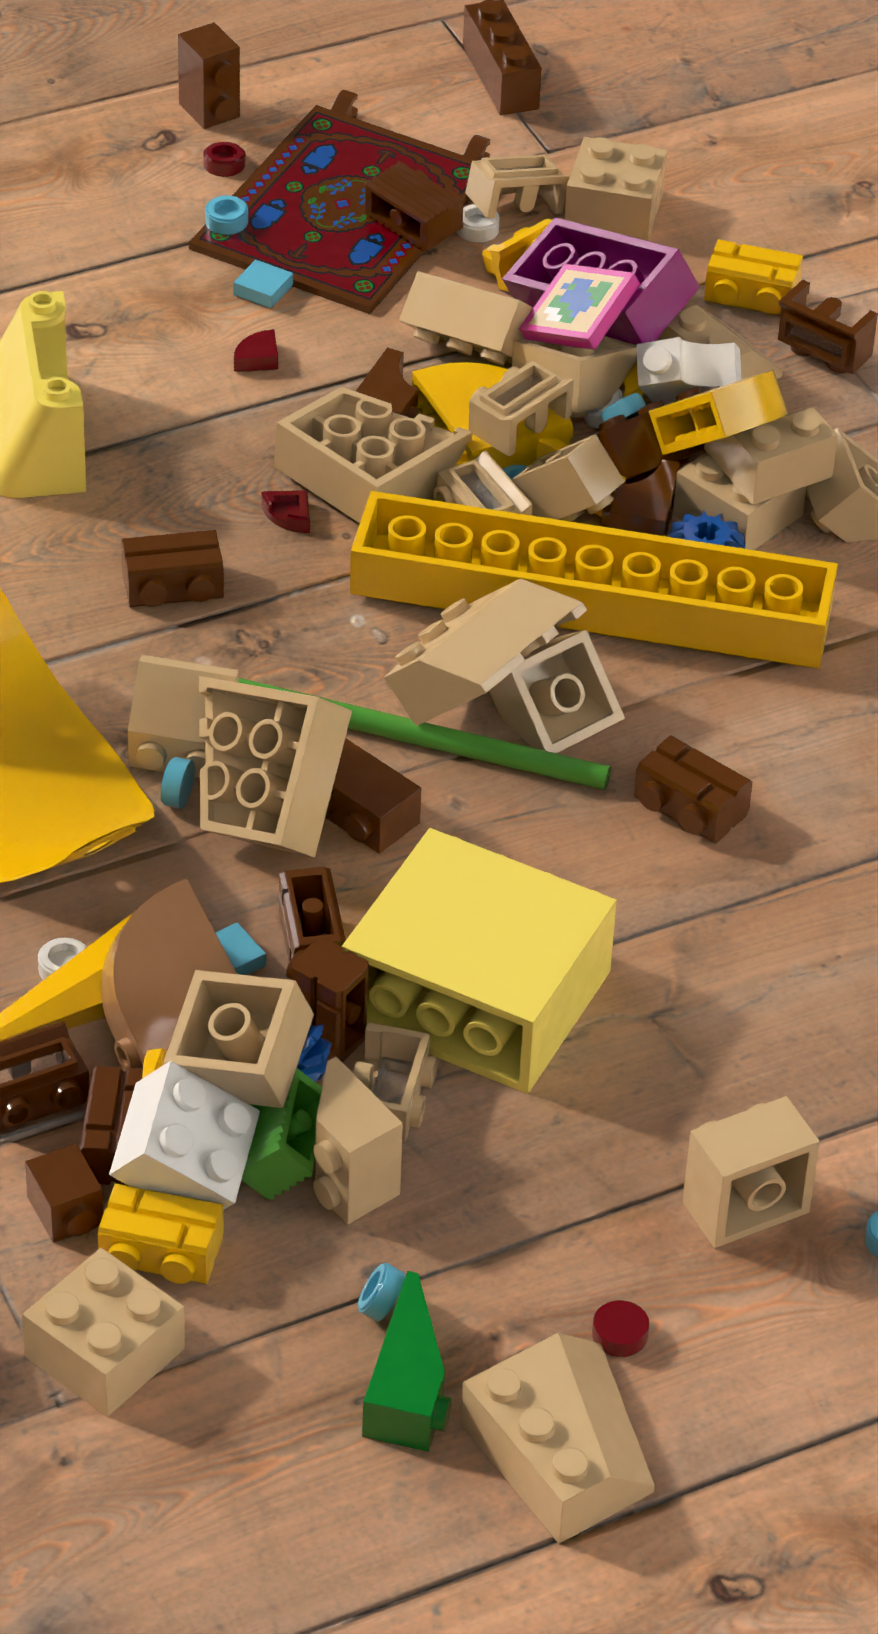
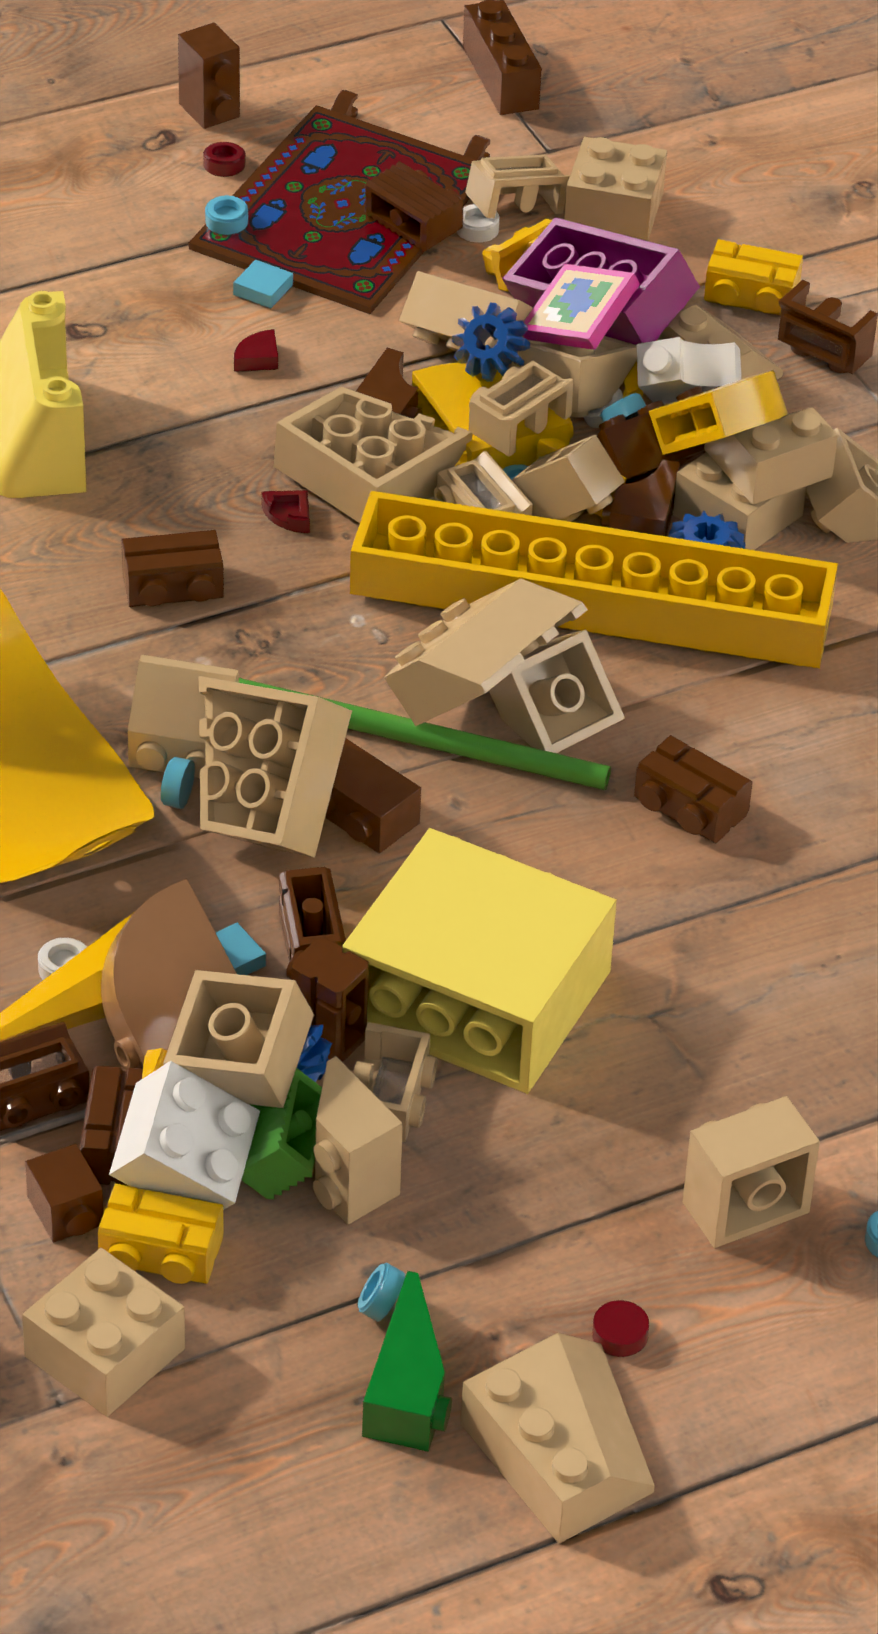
none -> blue gear [452,302,531,382]

